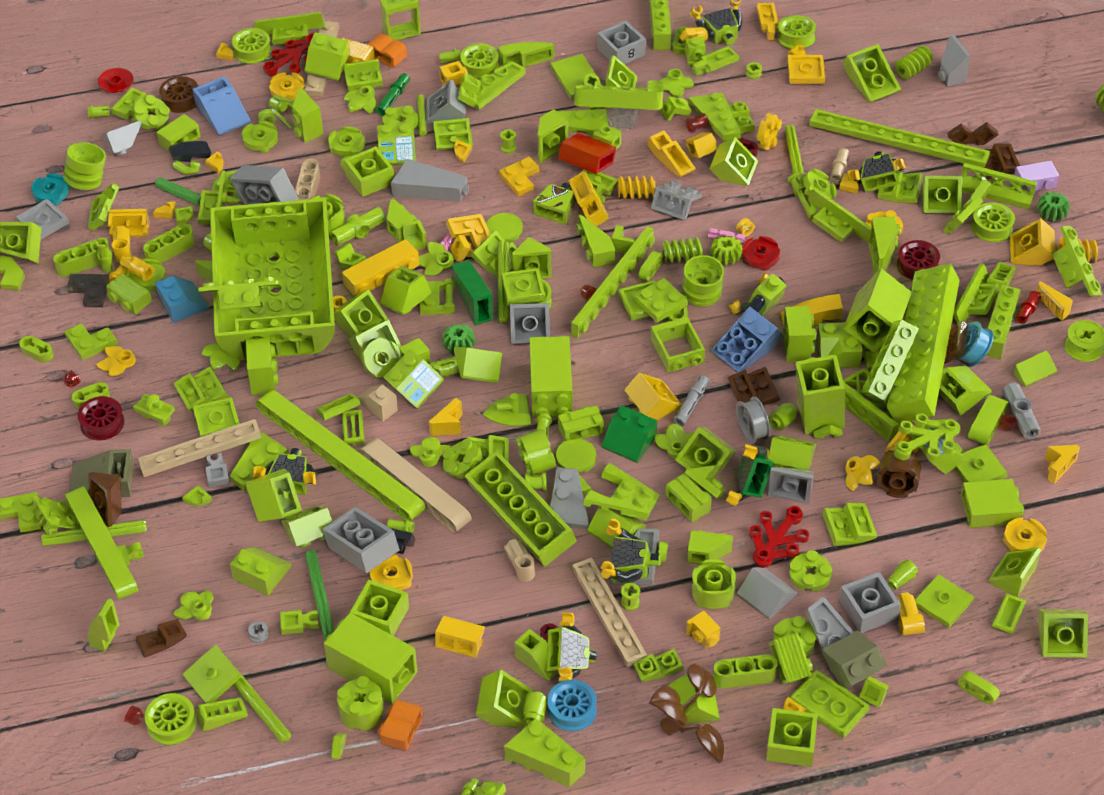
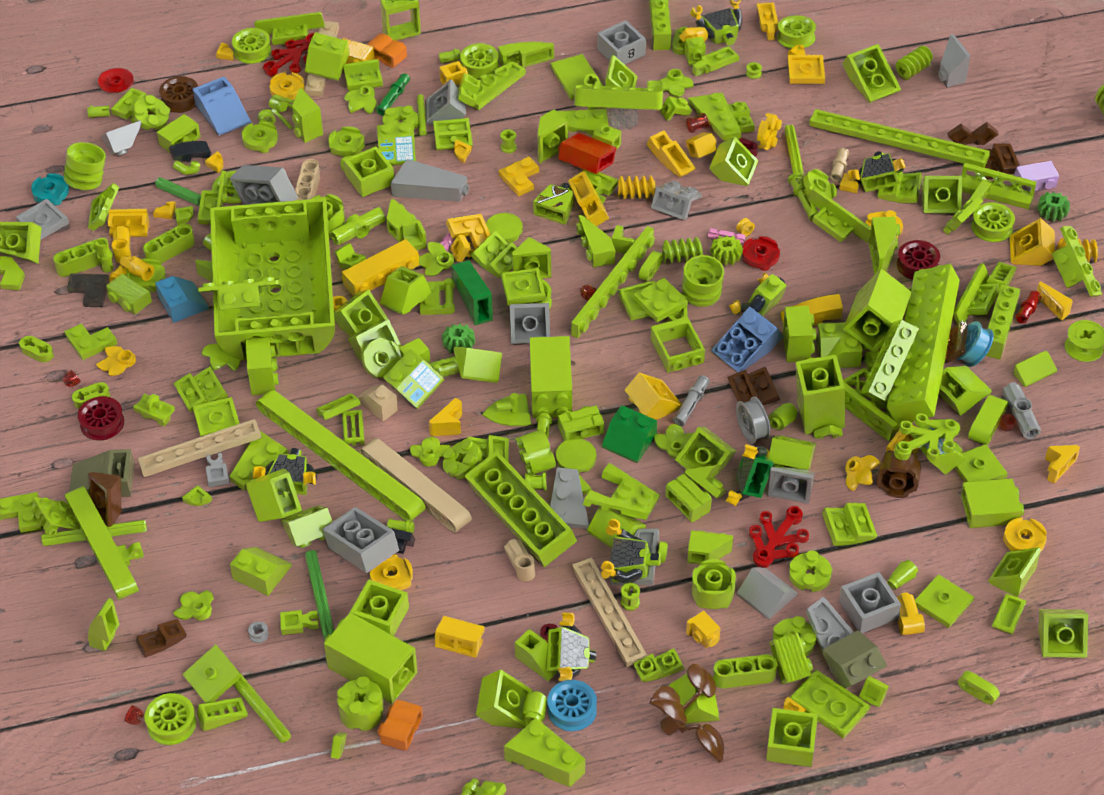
lime axle [498,241,509,324] -> none

